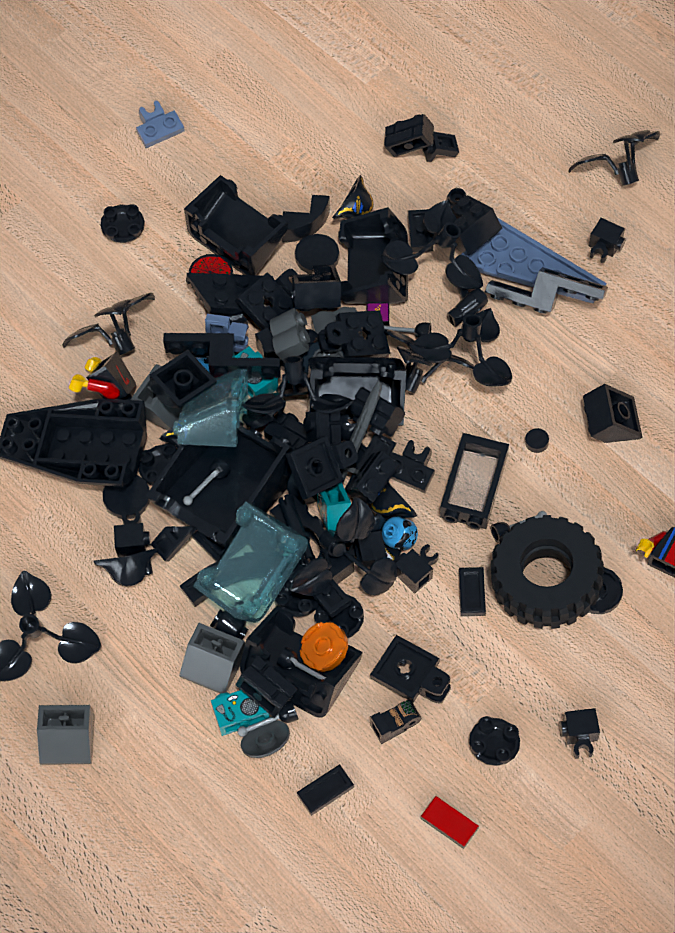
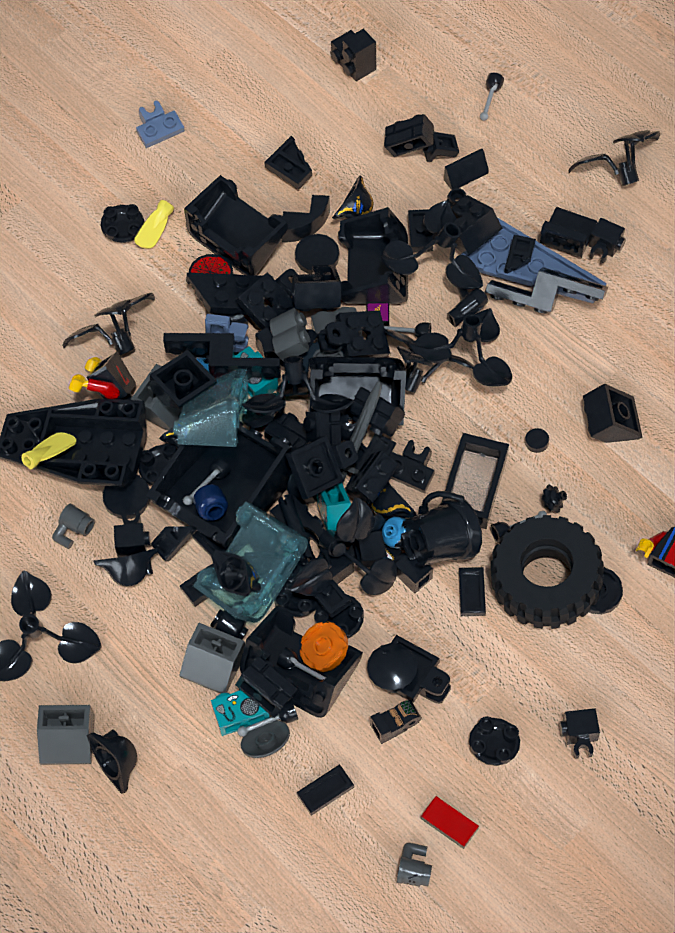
none -> light yellow piece [21,432,76,469]
none -> dark grey piece [52,503,95,549]
none -> black hat [86,729,137,794]
none -> light yellow piece [134,200,174,249]
none -> dark blue head [193,484,228,521]
none -> black hat [211,550,261,596]
none -> black wing [264,136,312,189]
none -> black brick [330,28,376,82]
none -> black dish [367,643,418,693]
none -> dark grey piece [396,843,432,887]
none -> black piece [401,491,482,566]
none -> black slope [444,149,489,190]
none -> hinge [480,72,504,121]
none -> black tile [504,235,536,274]
none -> black bracket [540,207,597,258]
none -> black plant [542,484,567,513]

